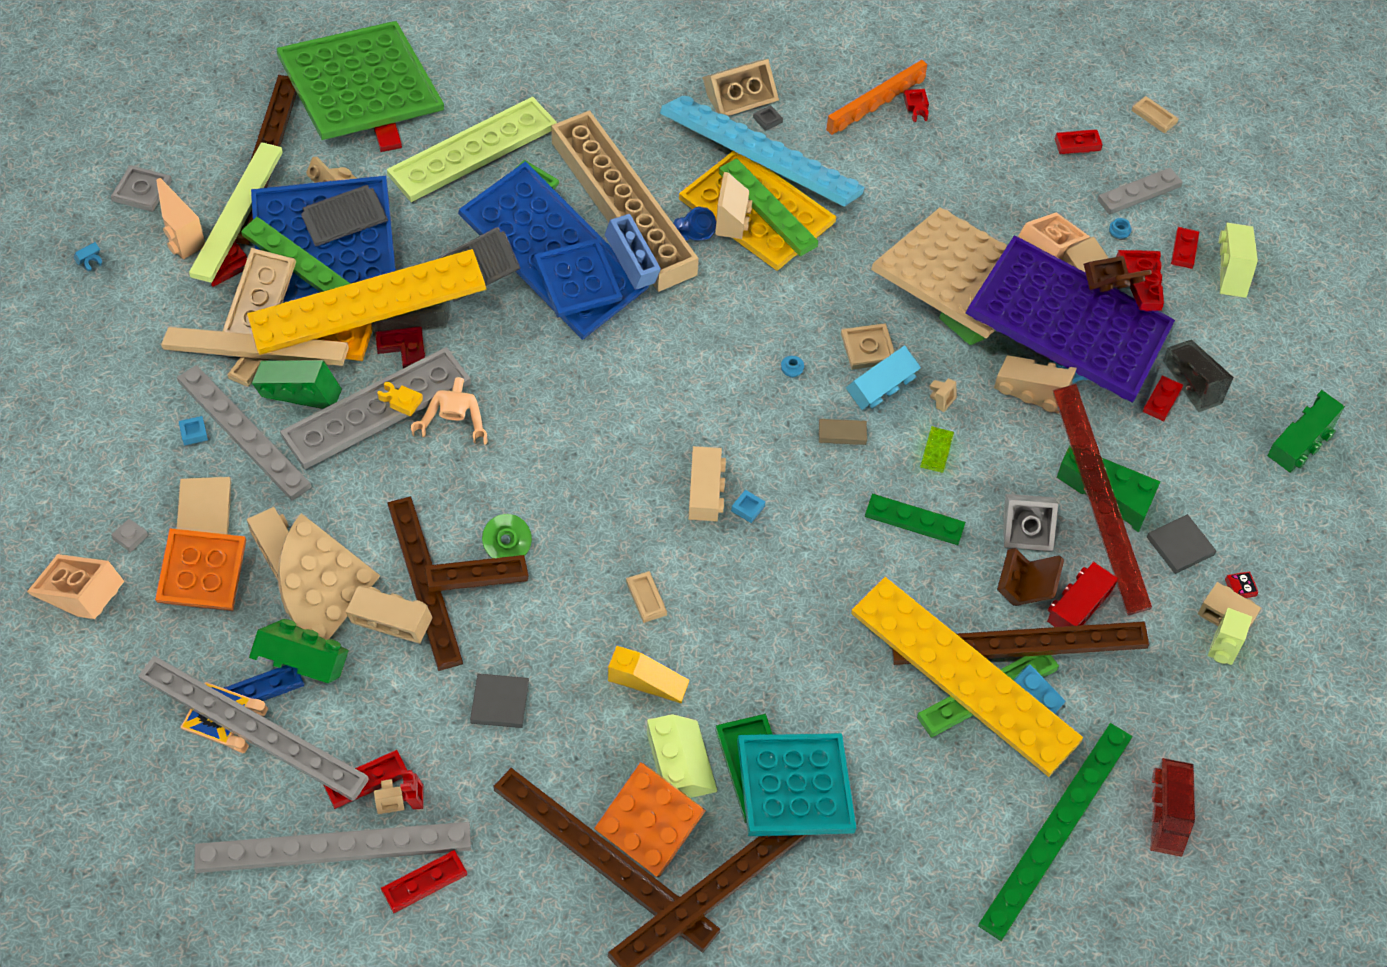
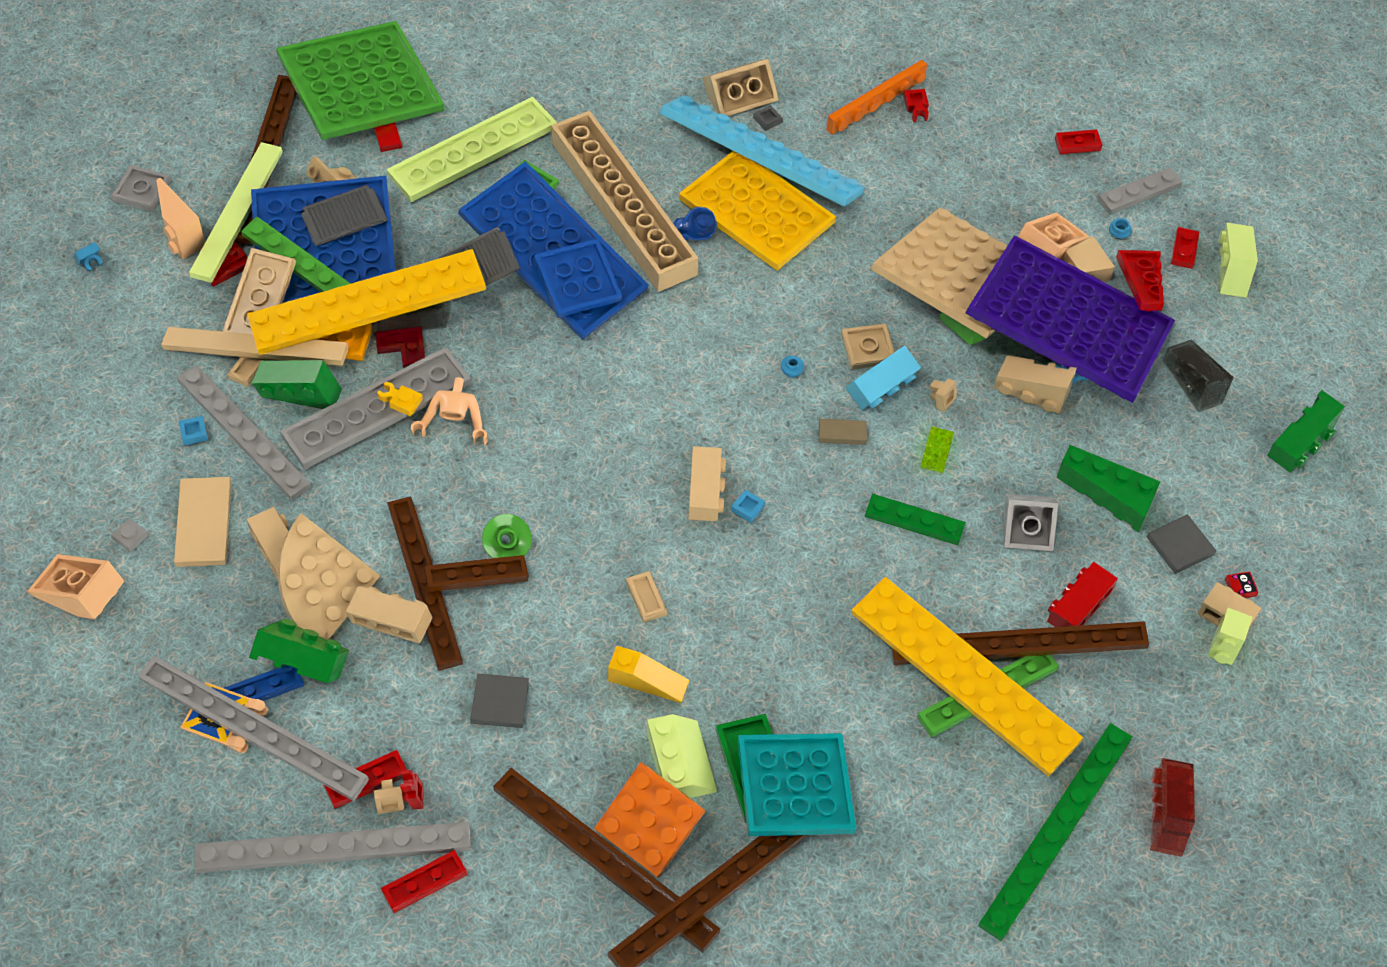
orange plate [155,528,246,611] -> none
medium blue brick [604,214,661,290] -> none
tan slope [716,172,753,239] -> none
bright green plate [719,158,818,256] -> none
reddish brown bracket [997,548,1064,606] -> none
dark azure plate [1013,664,1066,714] -> none
clear red plate [1053,384,1152,616] -> none
reddish brown bracket [1083,256,1152,292] -> none
tan tile [1131,96,1179,133] -> none
red plate [1142,375,1183,422] -> none

